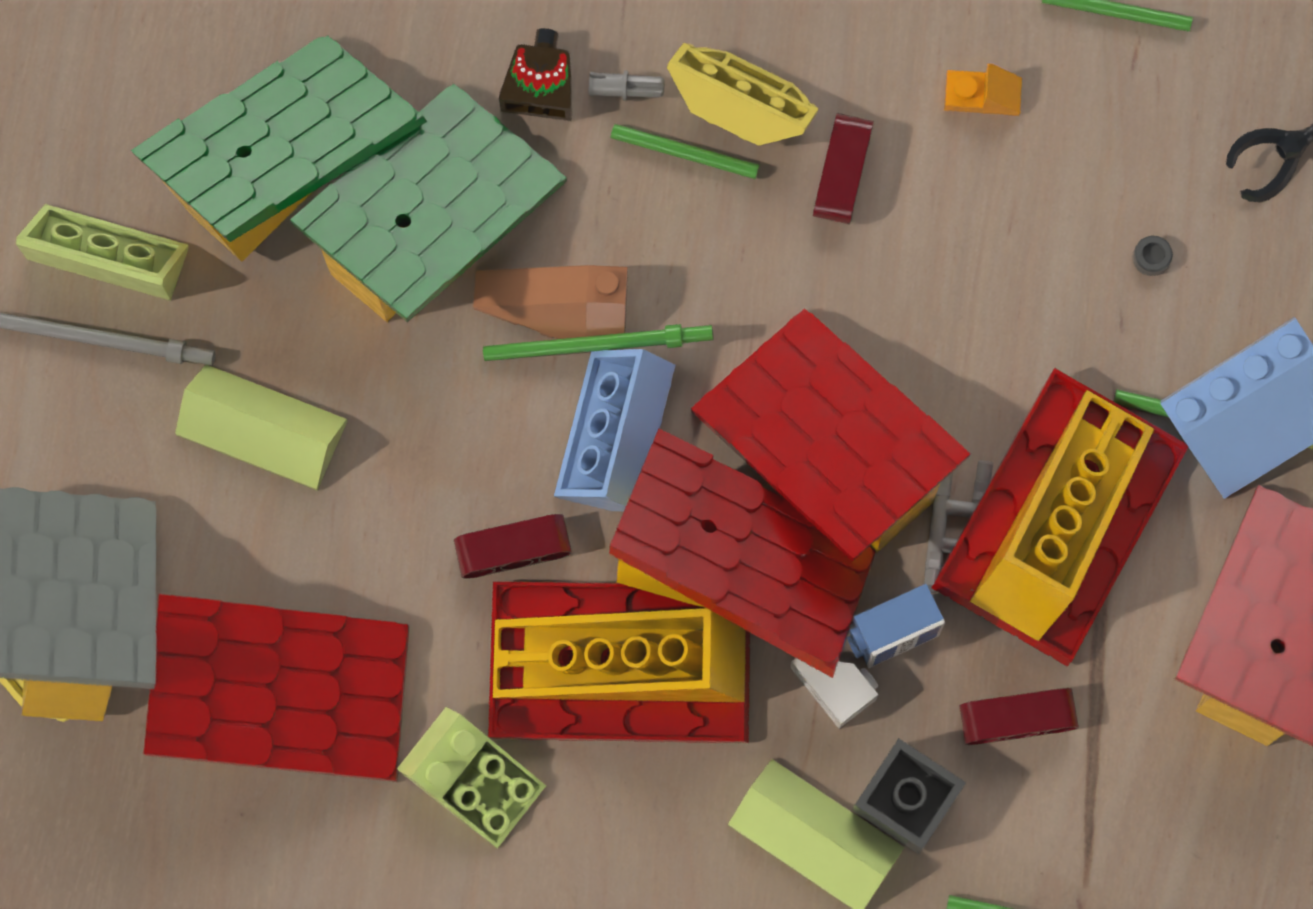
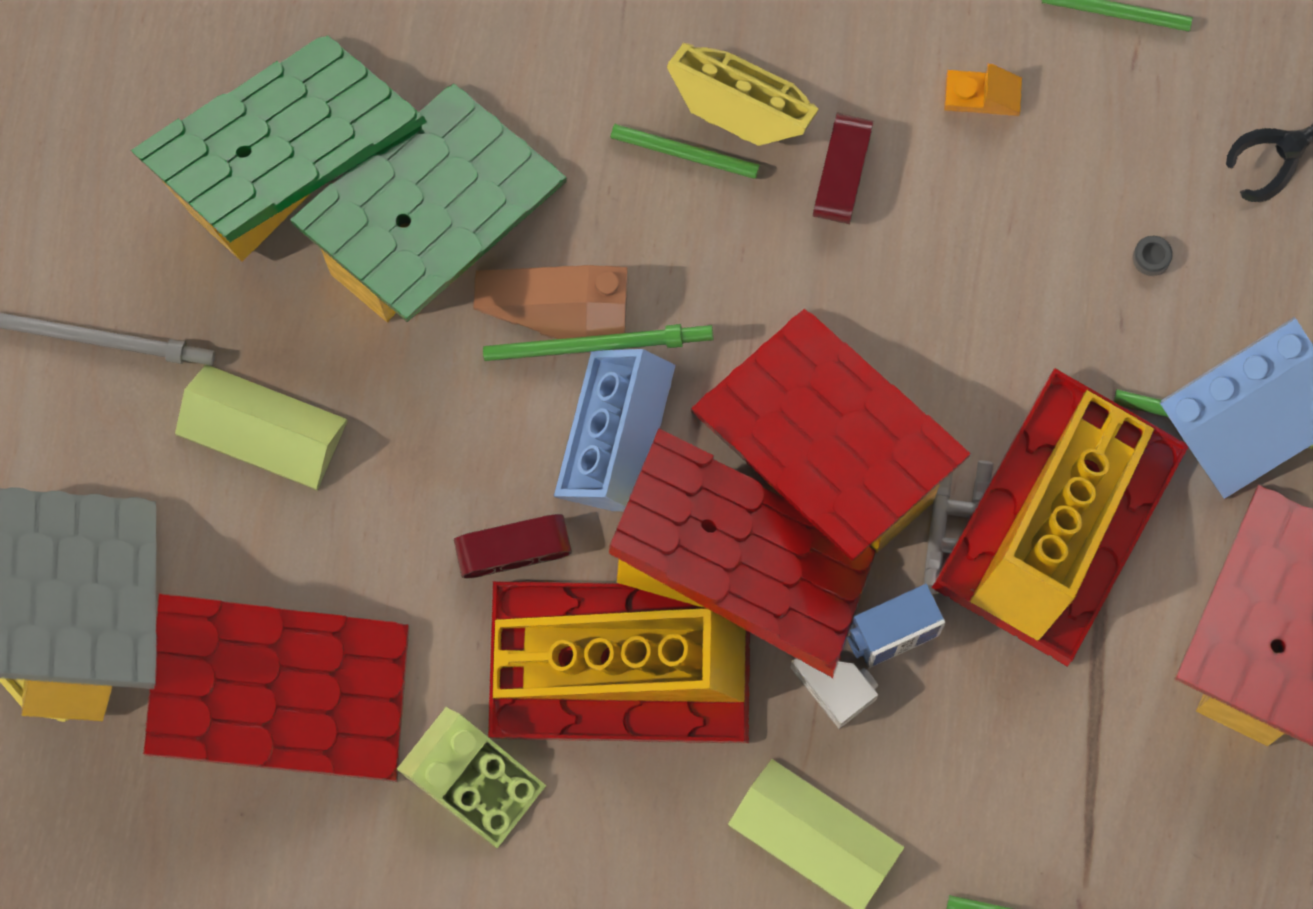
yellowish green slope [16,204,189,301] -> none
dark brown torso [499,28,572,121] -> none
light grey axle [589,70,665,101] -> none
dark grey brick [852,738,966,854] -> none
dark red beam [959,688,1079,745] -> none

